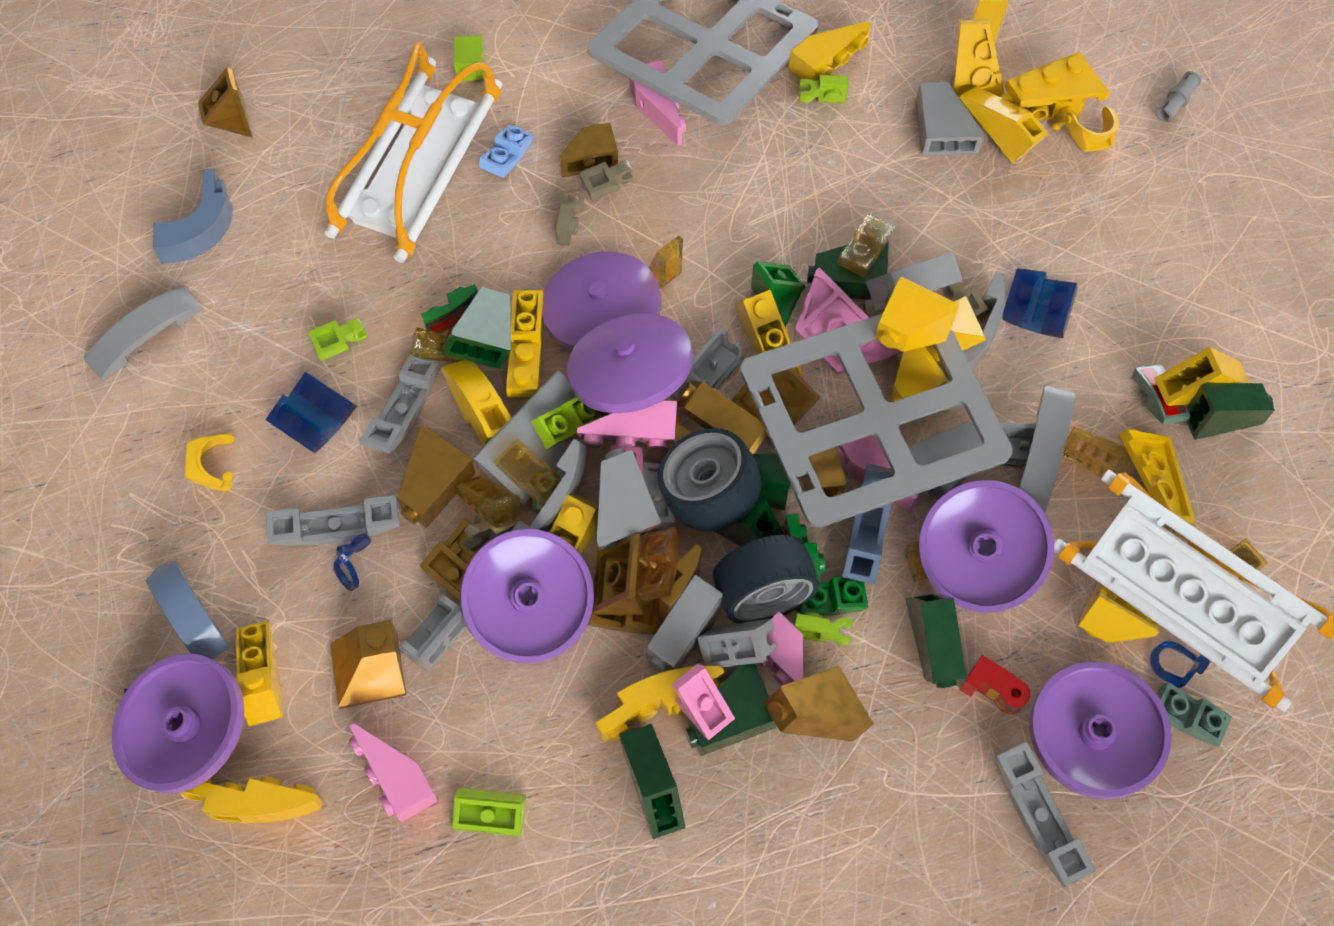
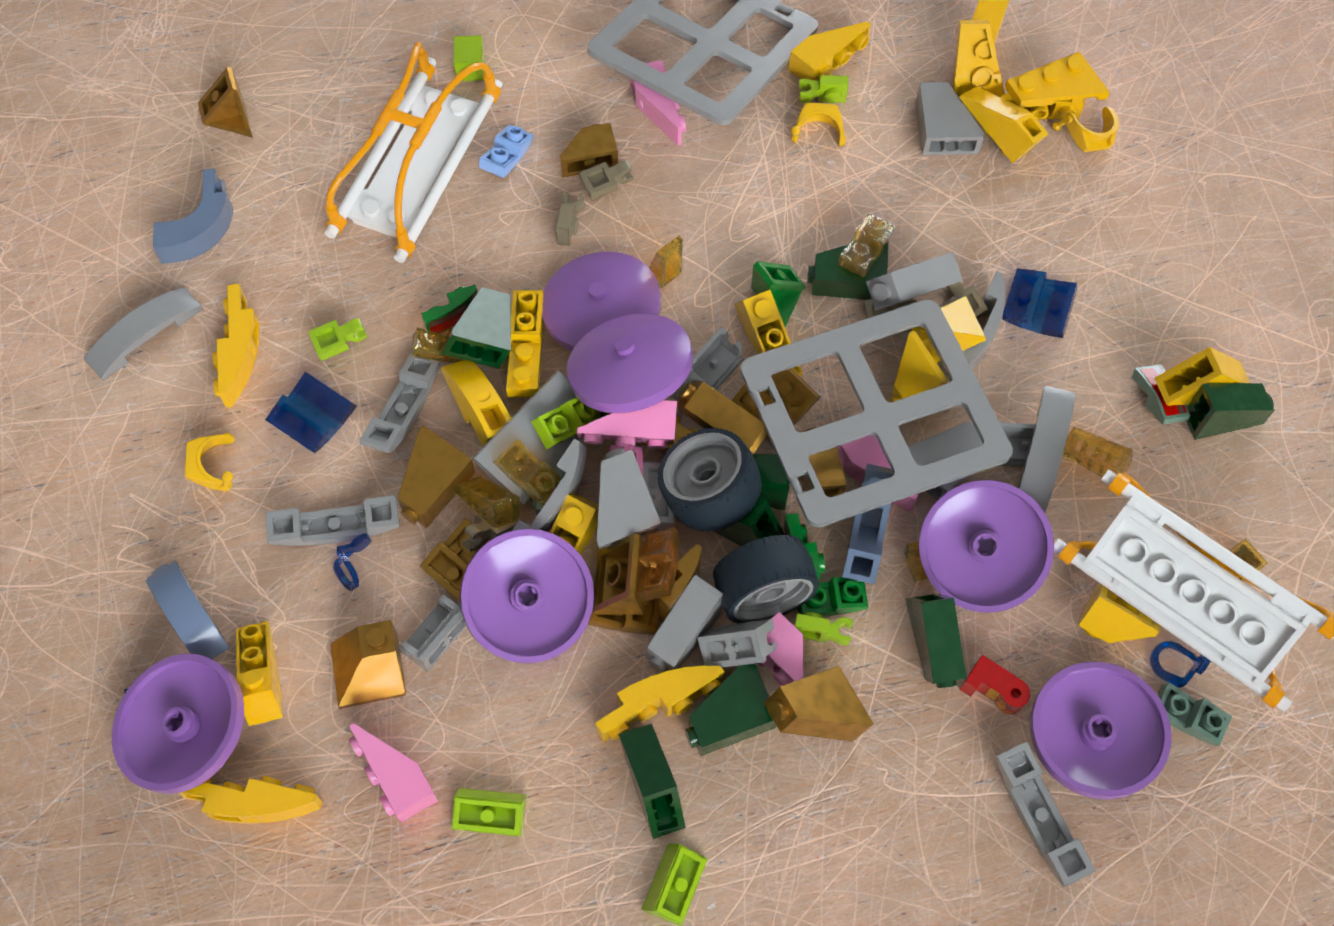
bright pink slope [672,663,735,740] -> none
bright pink wing [795,267,901,374] -> none
yellow slope [875,277,960,352] -> none
yellow wing [1119,429,1196,525] -> none
light grey pin [1156,71,1201,123] -> none
none -> yellow slope [212,284,260,407]
none -> lime slope [642,843,707,926]
none -> yellow helmet [791,103,846,147]

